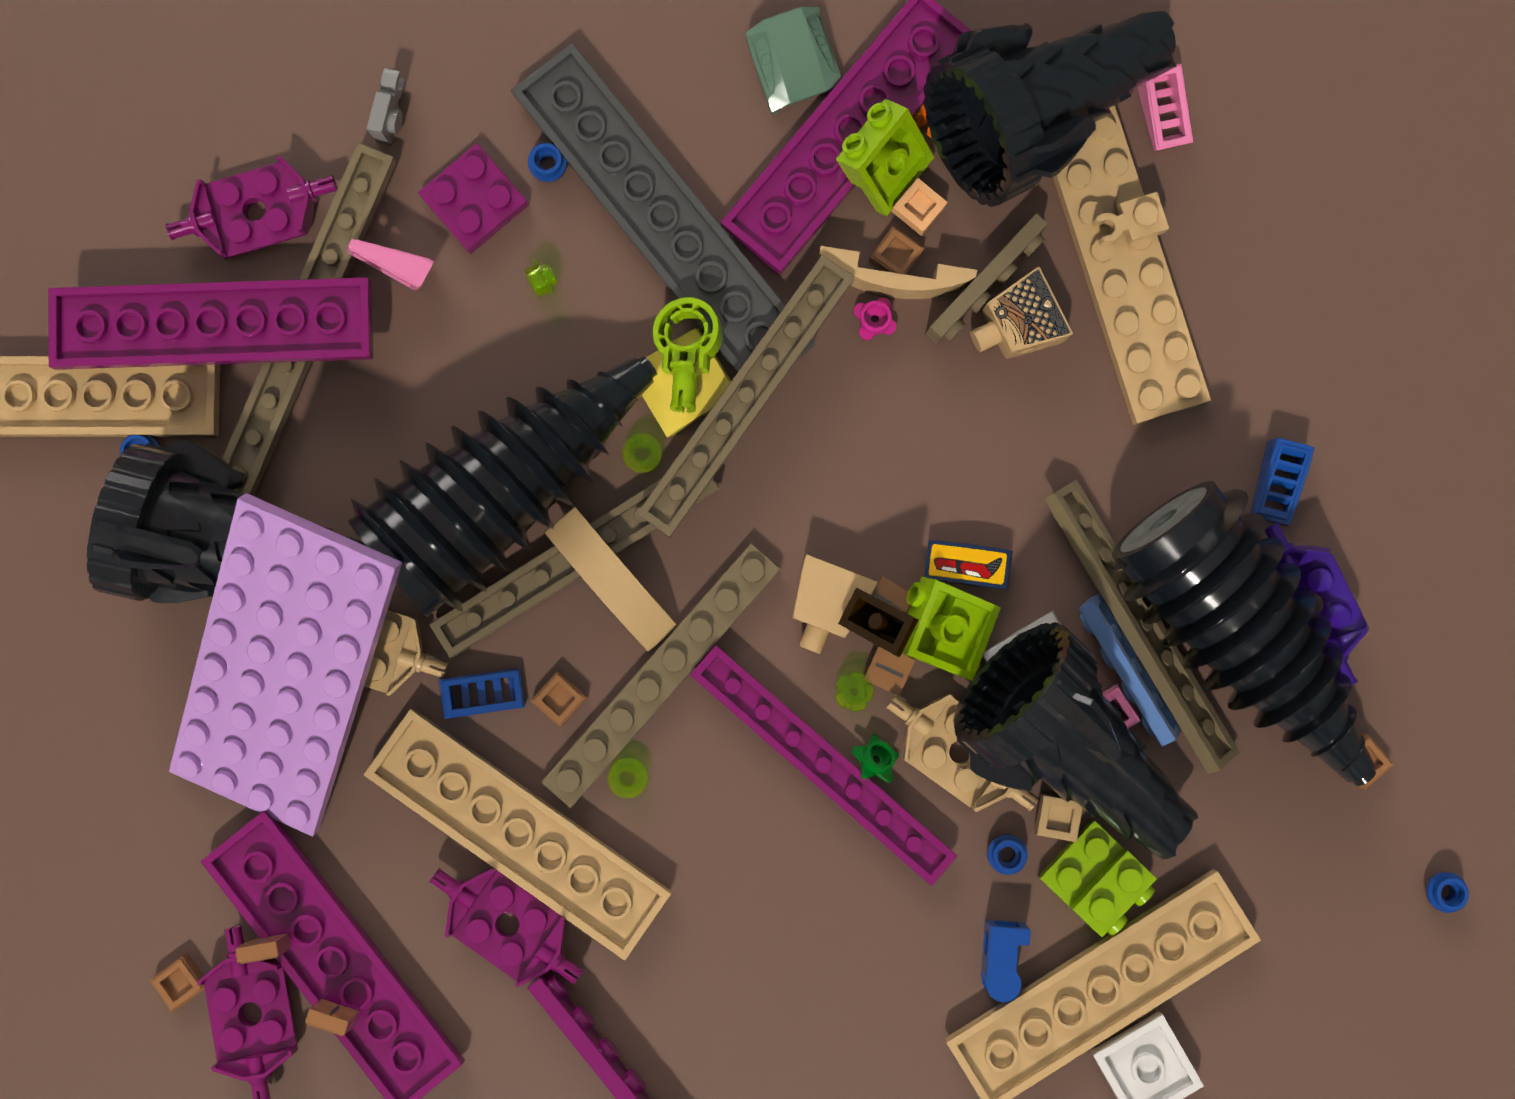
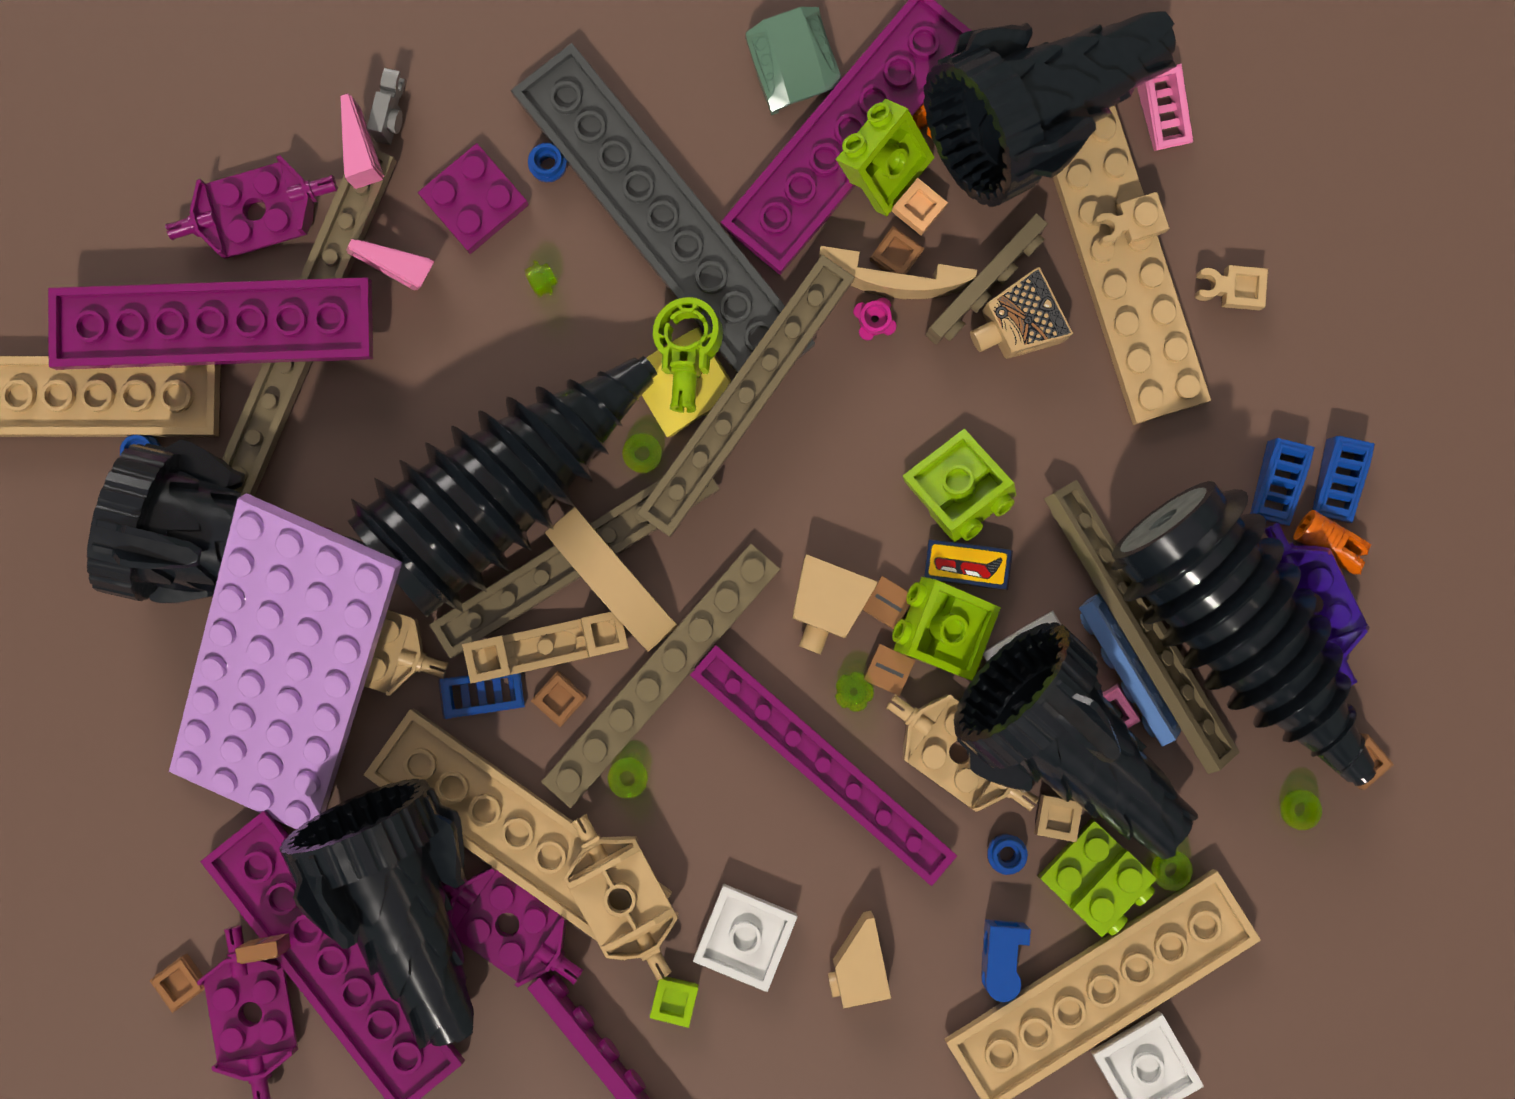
medium nougat tile [305,999,360,1036] -> none
dark brown slope [838,588,919,657] -> none
green plate [851,734,899,783] -> none
blue plate [1426,872,1469,913] -> none
none -> black cone [279,779,474,1049]
none -> bright pink slope [340,94,384,189]
none -> tan slope [462,612,628,684]
none -> tan plate [563,814,679,981]
none -> lime plate [650,975,699,1028]
none -> white plate [693,883,798,992]
none -> tan slope [828,910,891,1009]
none -> lime plate [903,428,1016,543]
none -> clear neon green plate [1151,851,1193,891]
none -> tan plate [1195,265,1268,311]
none -> clear neon green plate [1280,790,1322,830]
none -> orange hinge [1293,510,1371,575]
none -> blue slope [1312,436,1375,523]

